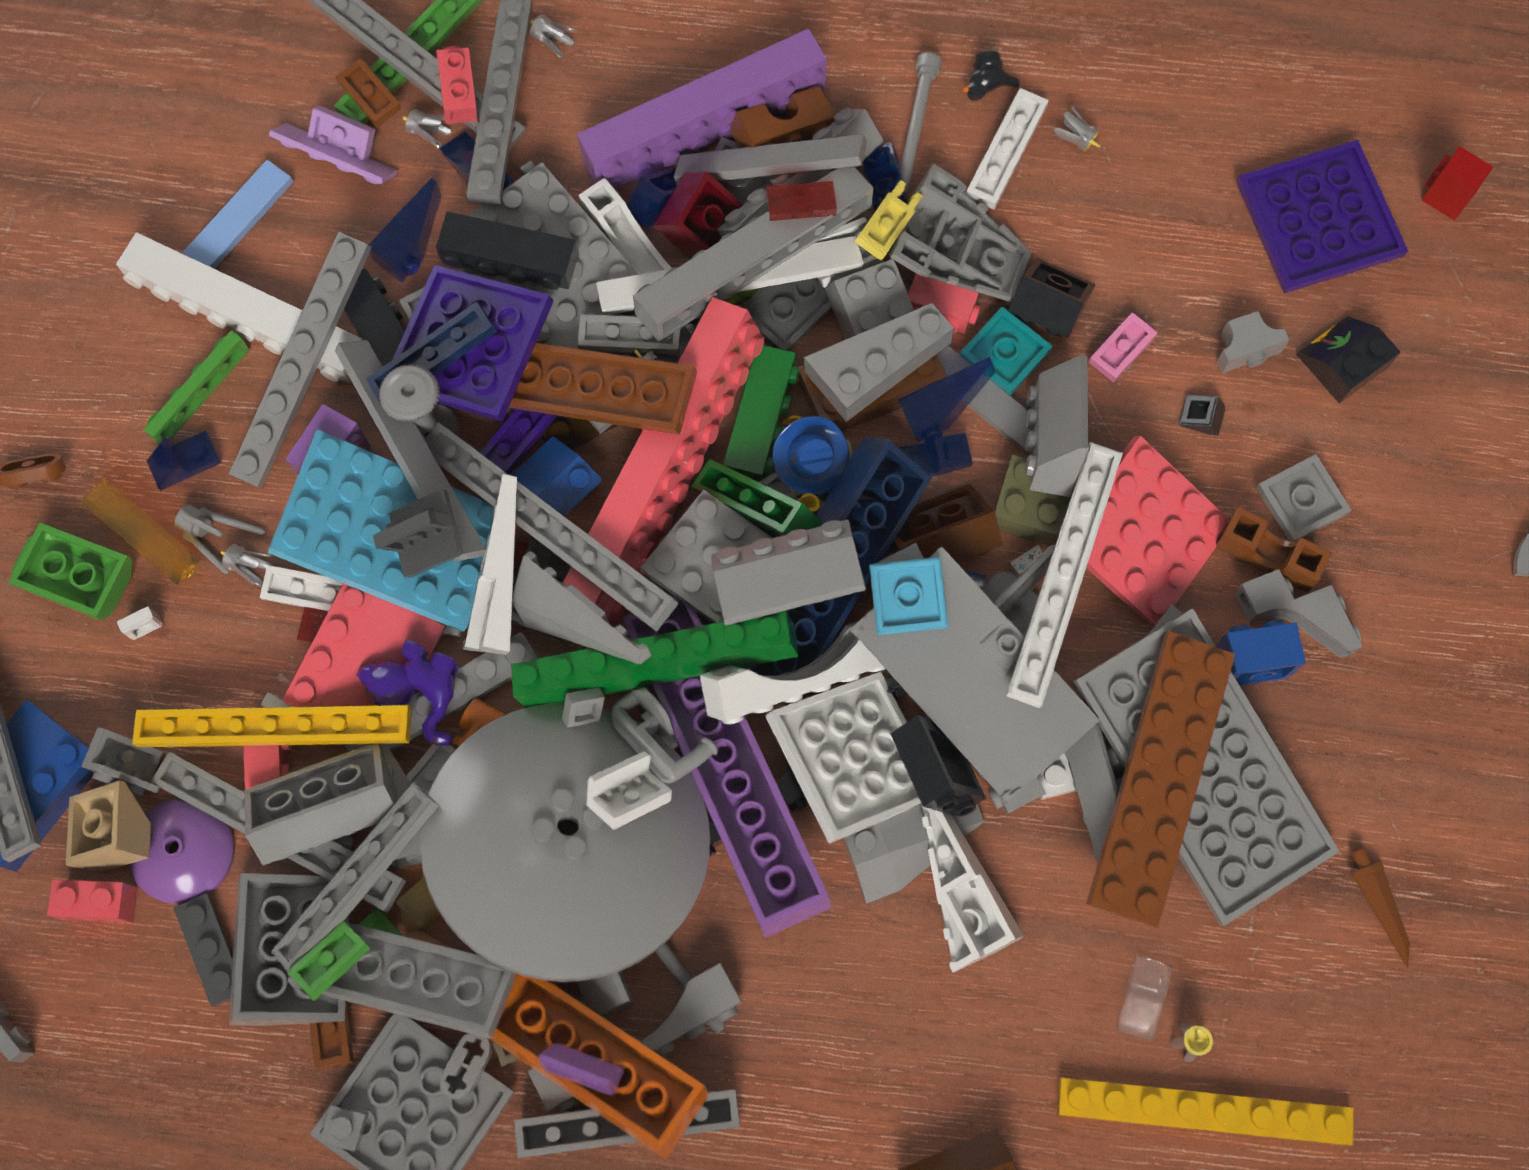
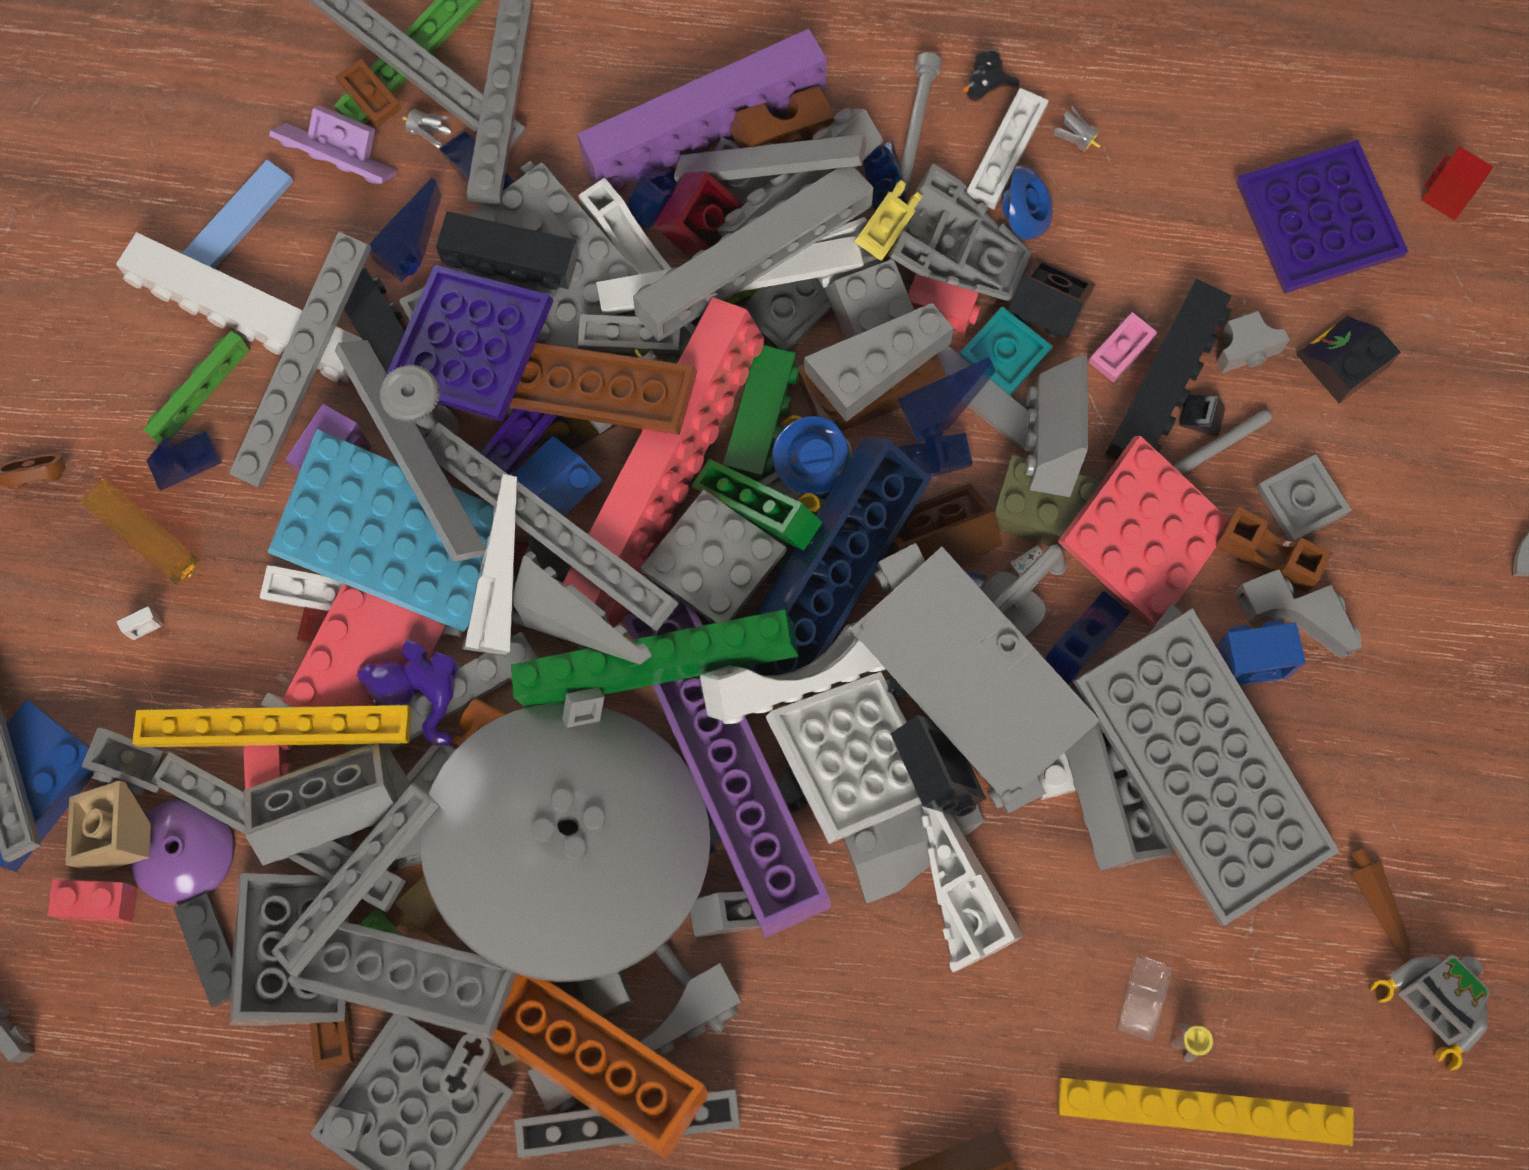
bright green slope [8,522,133,621] -> none
light grey plant [174,504,265,574] -> none
flat silver piece [221,544,273,586] -> none
bright green plate [287,920,370,1001] -> none
dark blue plate [366,302,497,405] -> none
dark grey bracket [373,489,463,578] -> none
coral brick [436,46,477,124] -> none
flat silver piece [530,14,575,59] -> none
medium lavender slope [539,1044,623,1095] -> none
white bracket [587,751,672,830] -> none
light grey piece [612,687,718,783] -> none
light grey slope [711,519,866,625] -> none
clear red plate [766,181,837,221] -> none
medium azure tile [869,557,948,636] -> none
white tile [1006,442,1123,708] -> none
dark orange plate [1086,631,1235,927] -> none
none -> light grey slope [690,891,760,937]
none -> blue hat [1001,166,1053,240]
none -> clear blue slope [1044,591,1130,685]
none -> black brick [1106,279,1232,459]
none -> light grey piece [1172,410,1272,475]
none -> light grey torso [1369,955,1490,1070]

